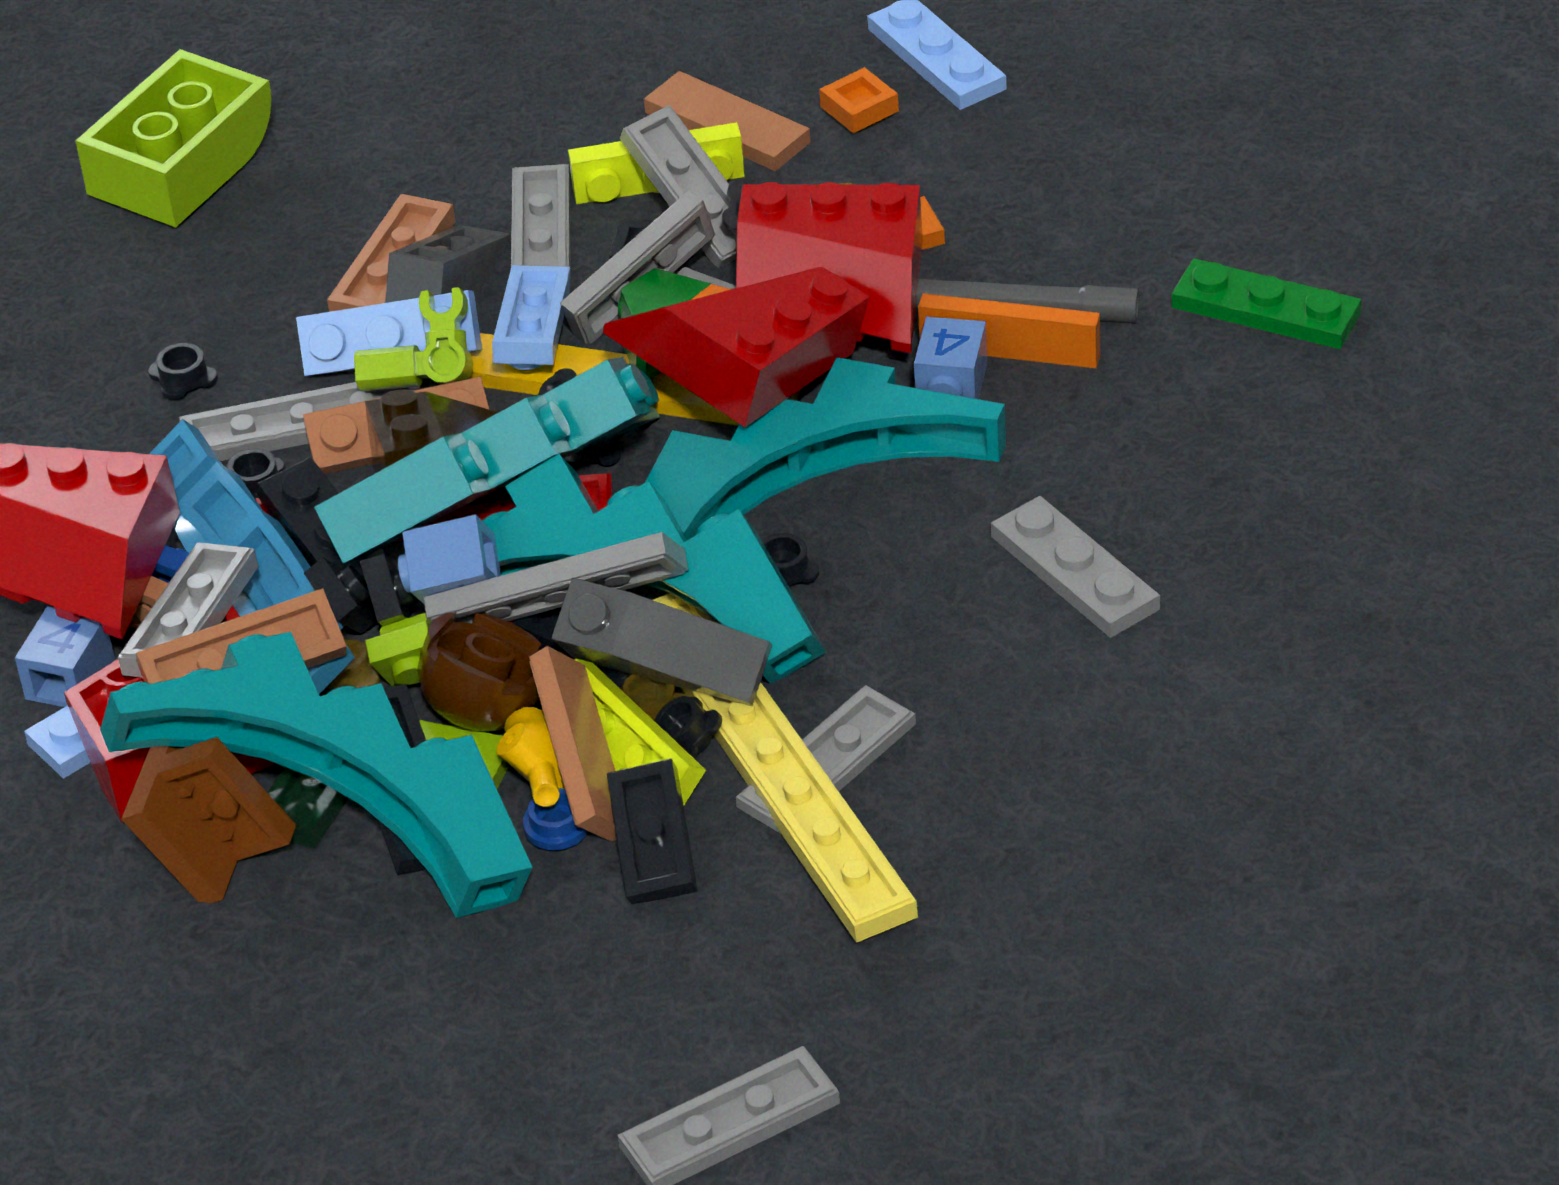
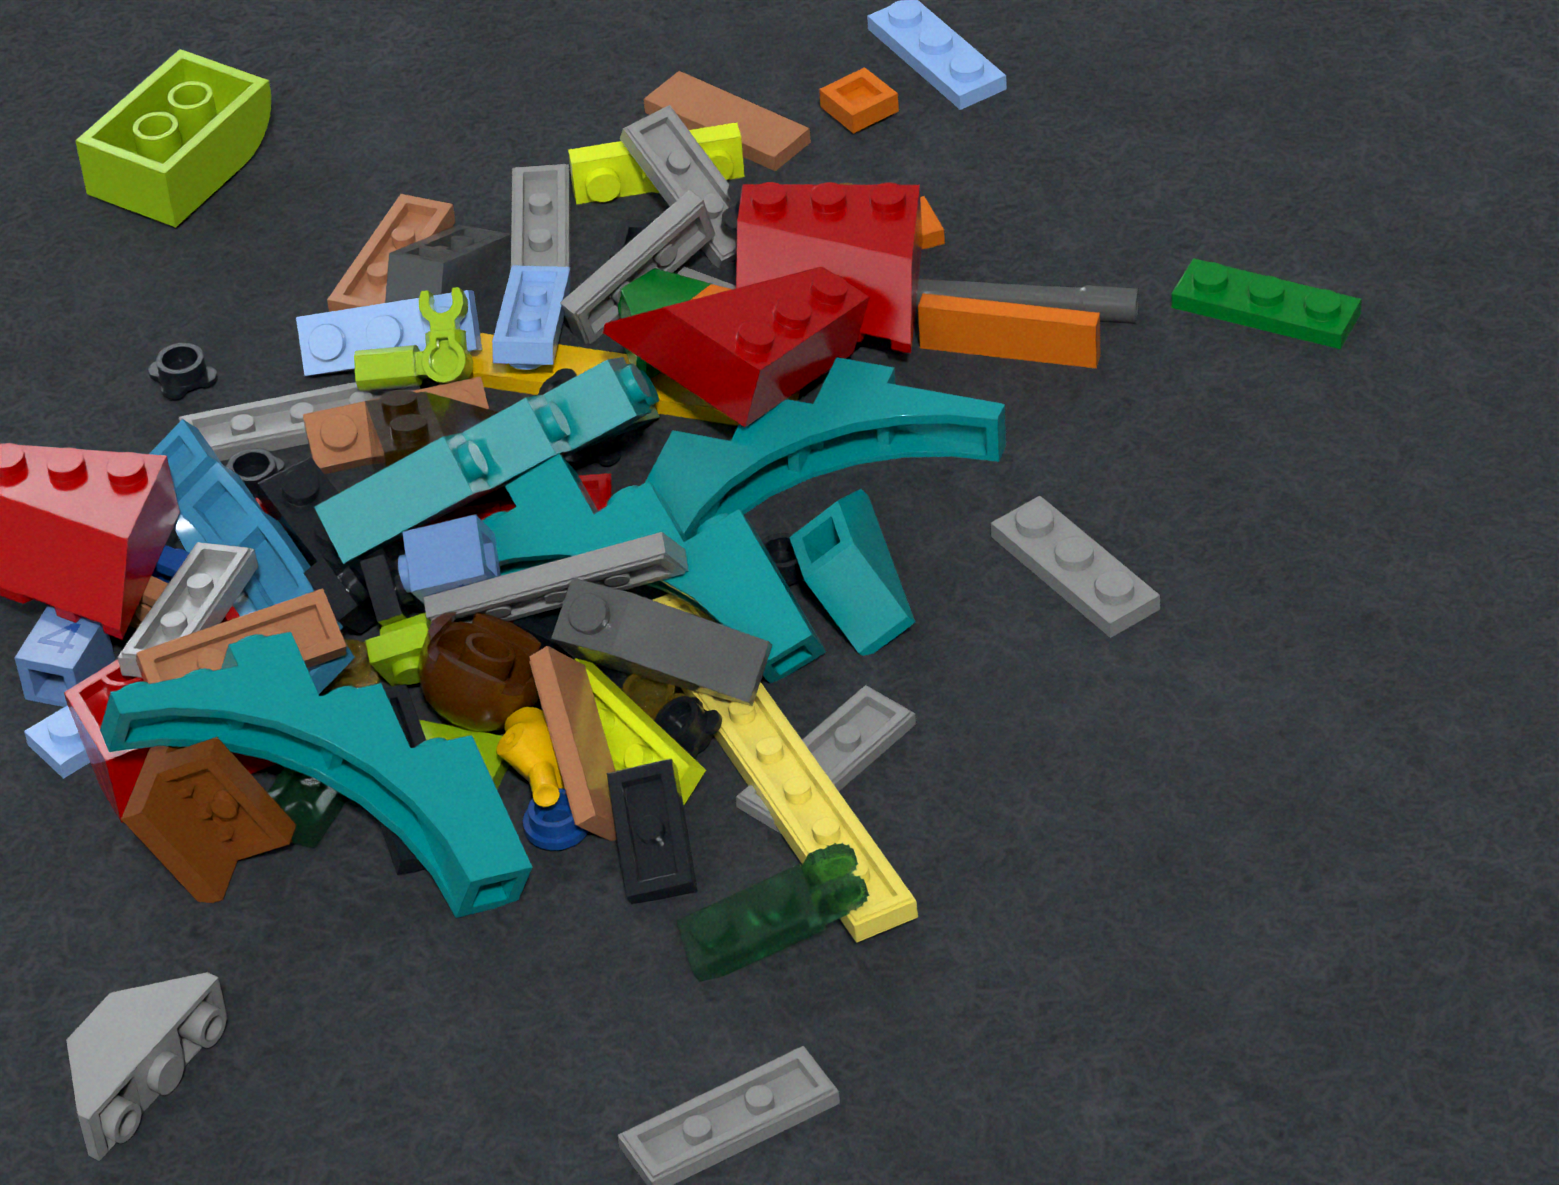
medium blue brick [914,316,987,399] -> none
none -> light grey slope [66,972,228,1161]
none -> clear green hinge [677,842,869,982]
none -> teal slope [789,489,915,656]

